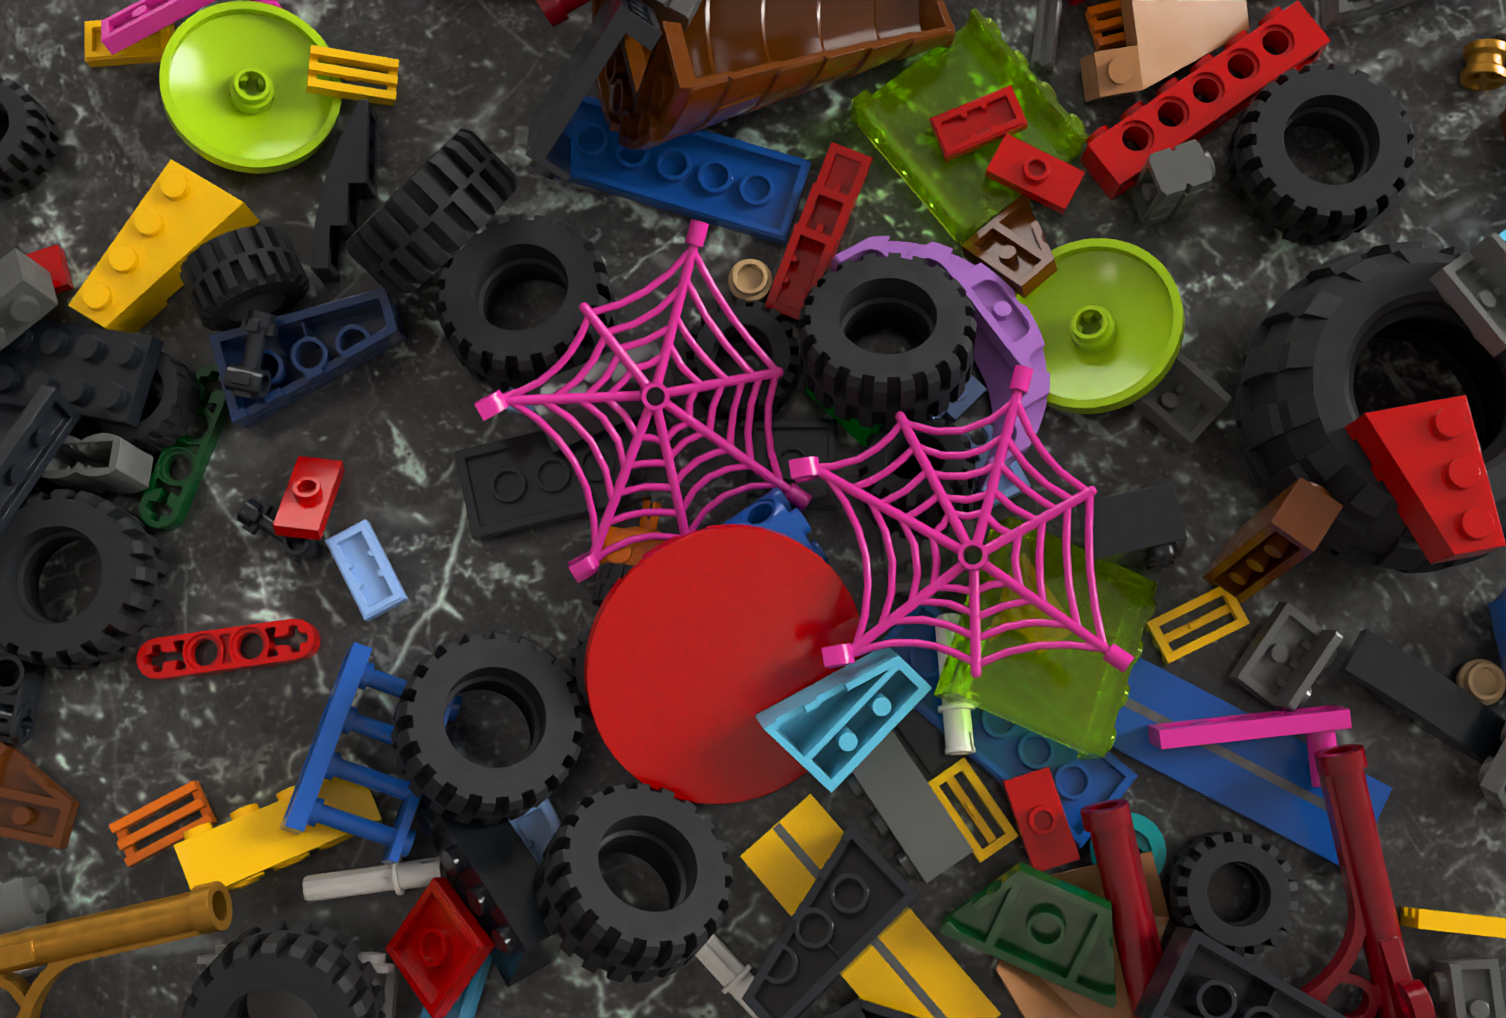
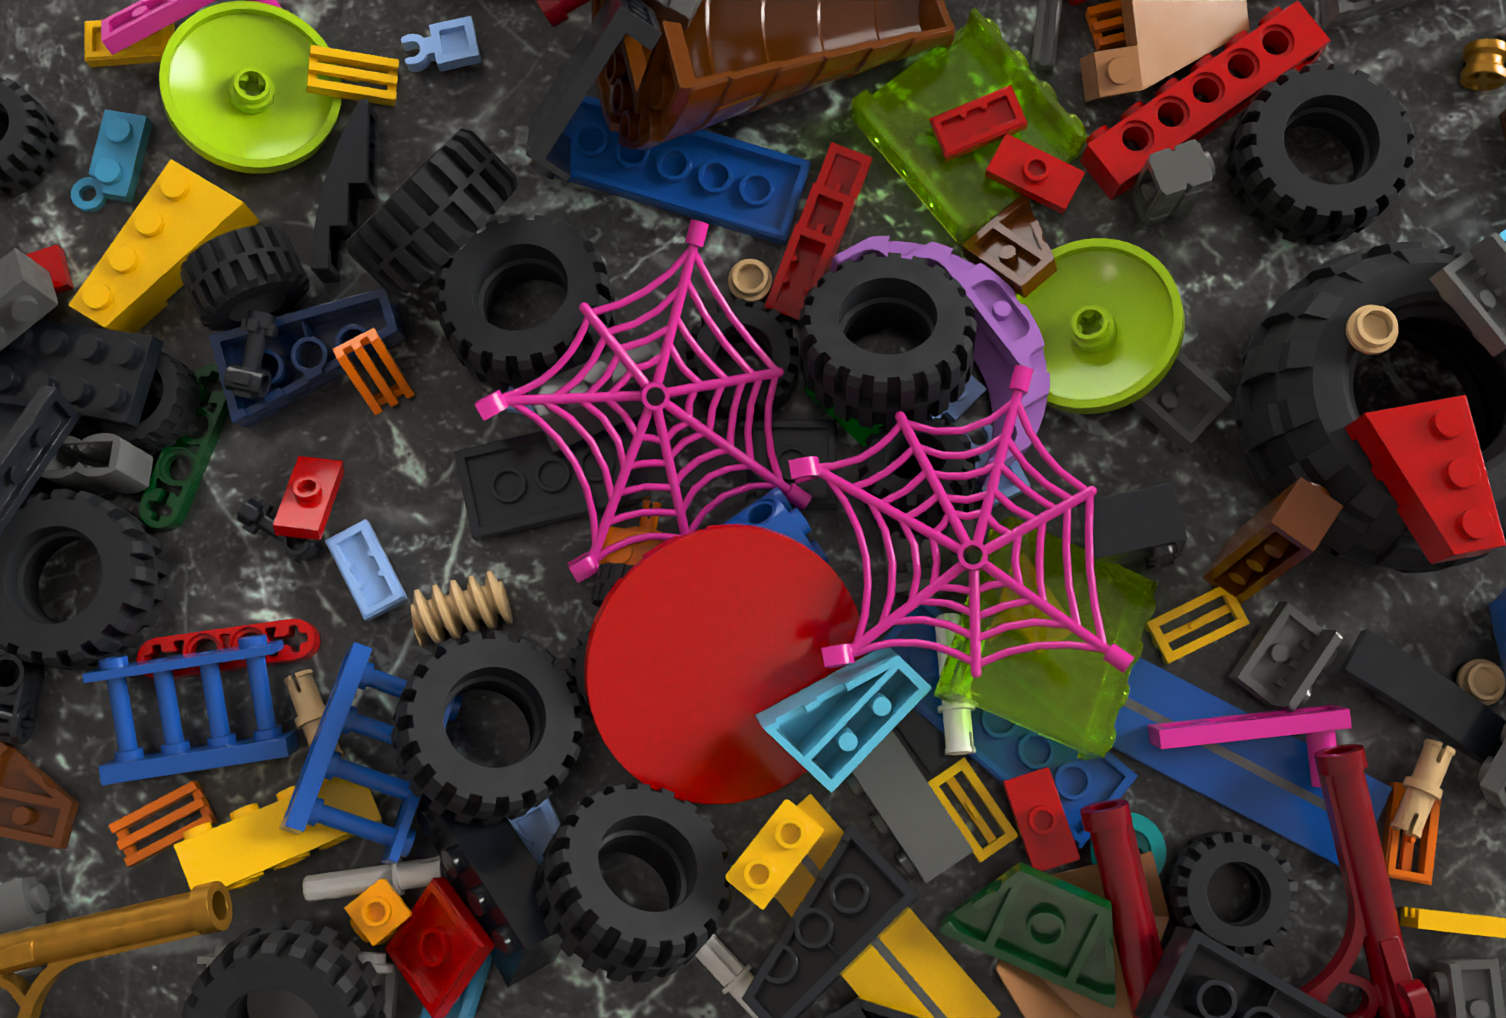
none -> dark azure hinge [71,109,153,213]
none -> blue fence [82,634,301,785]
none -> tan pin [283,669,344,757]
none -> orange tile [333,328,415,416]
none -> light orange bracket [344,878,412,946]
none -> light blue plate [401,16,482,72]
none -> tan piece [411,571,513,648]
none -> yellow panel [725,799,826,910]
none -> tan plate [1346,305,1399,355]
none -> orange tile [1382,782,1441,885]
none -> tan pin [1390,739,1456,839]

